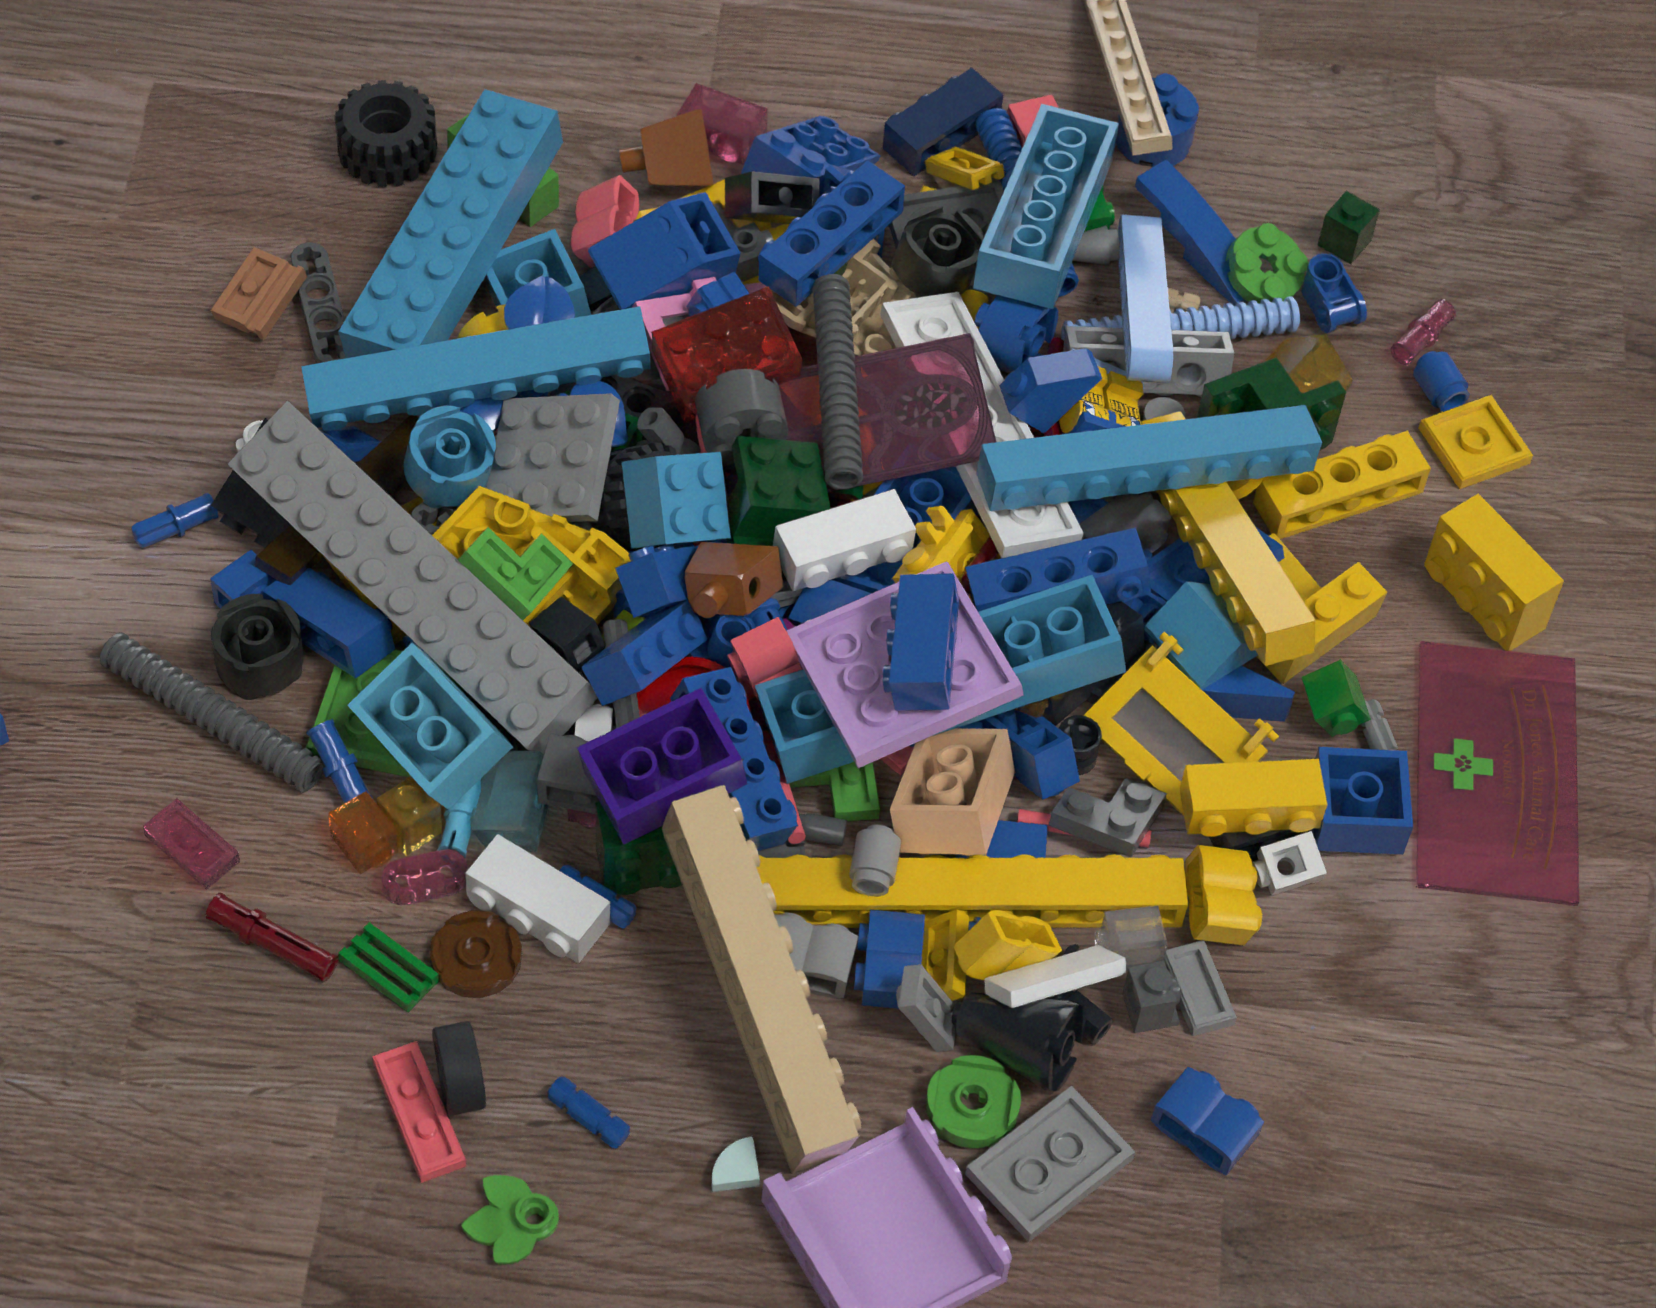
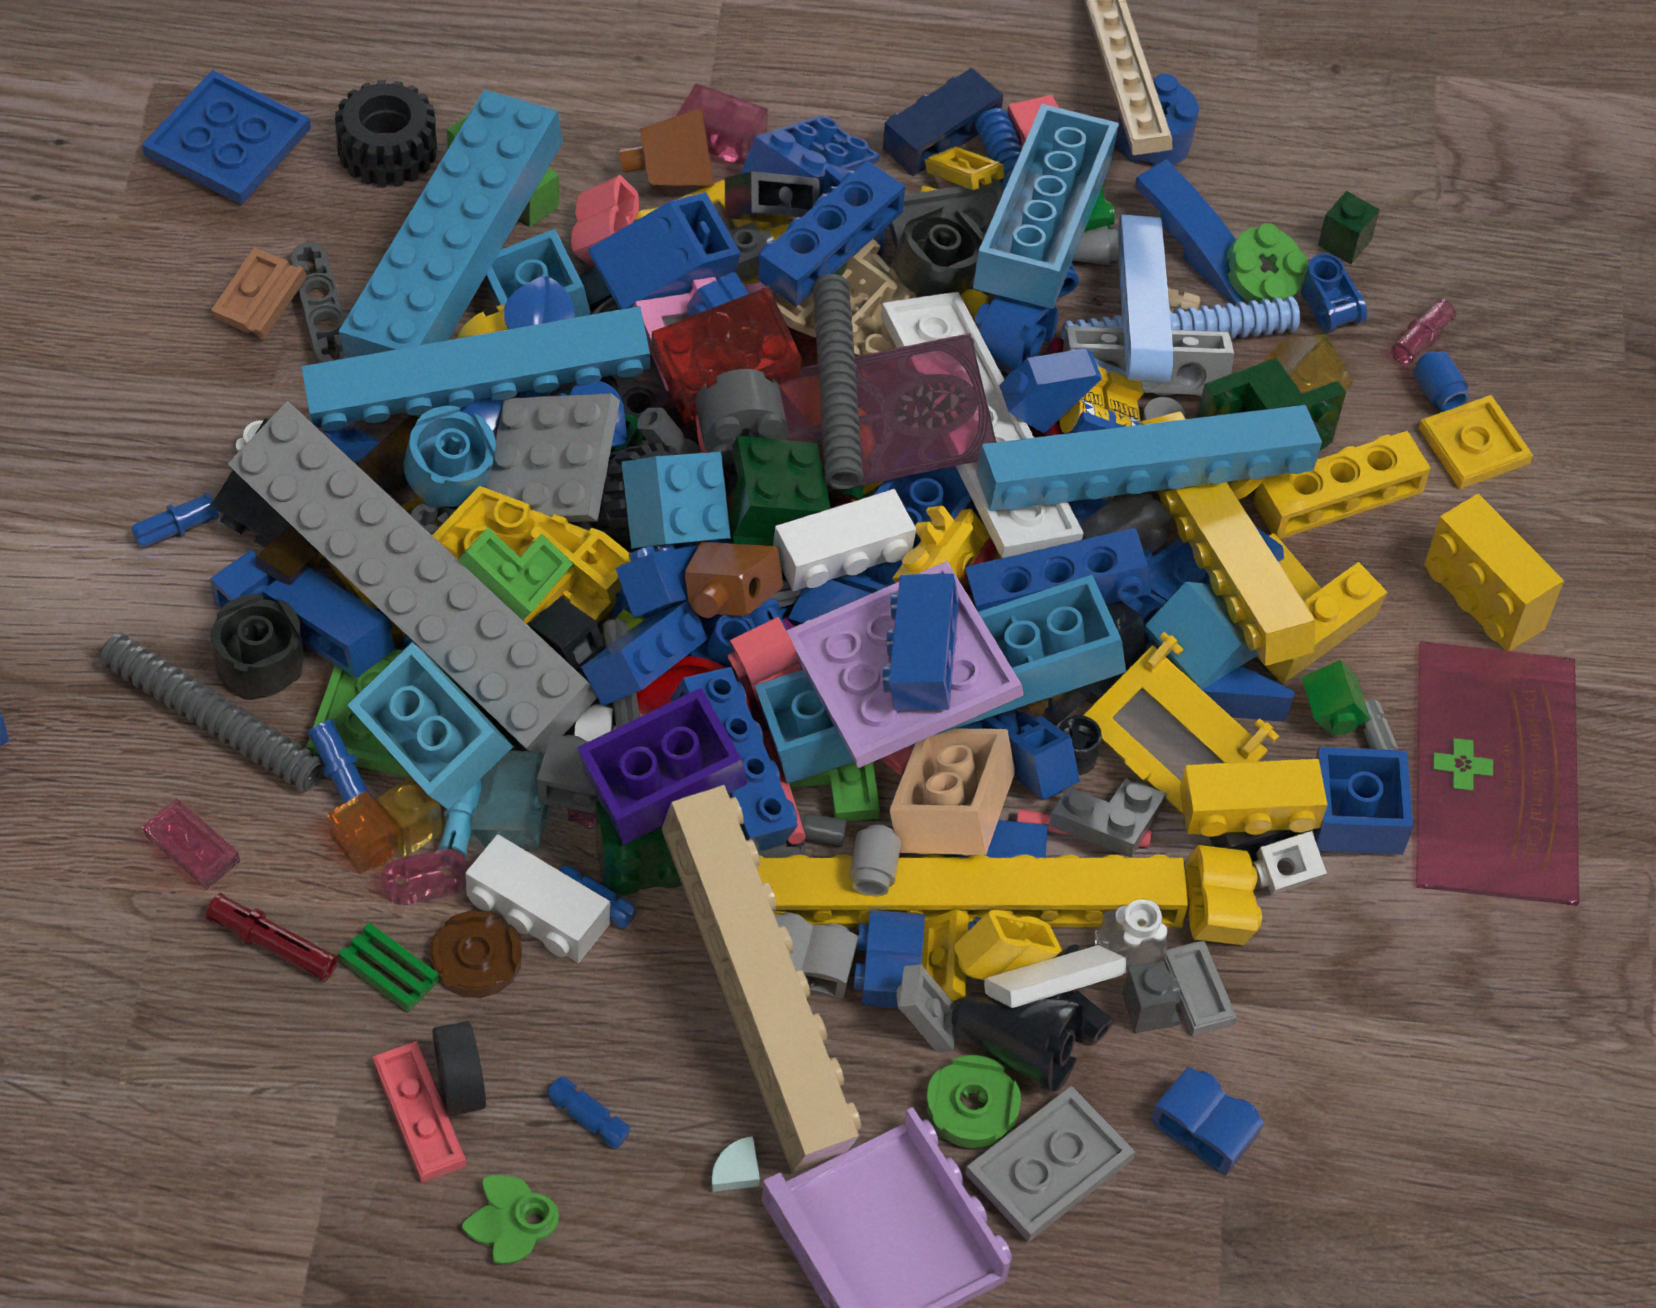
none -> blue plate [142,70,311,205]
none -> white plate [1115,900,1168,947]

